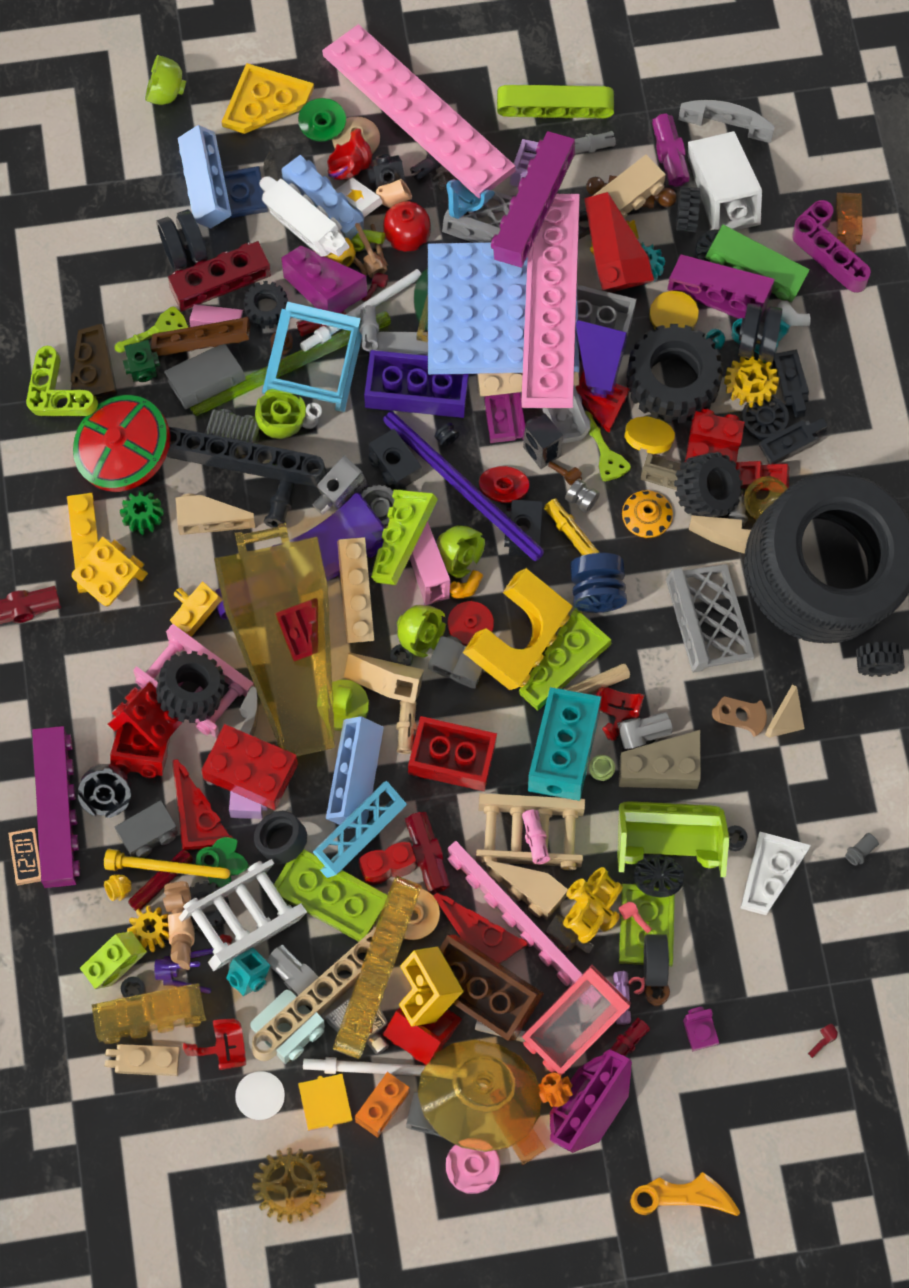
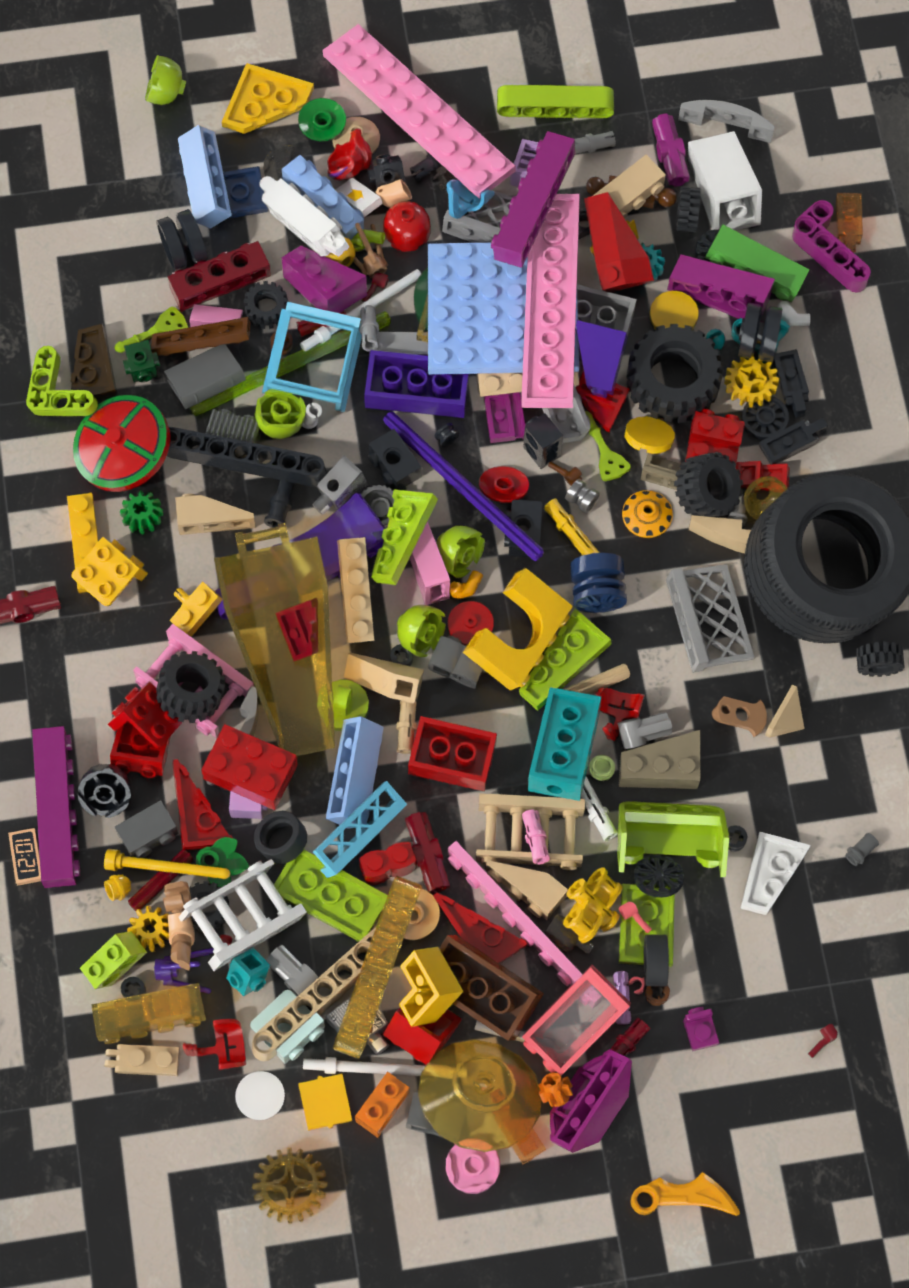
none -> white pin [581,777,618,842]

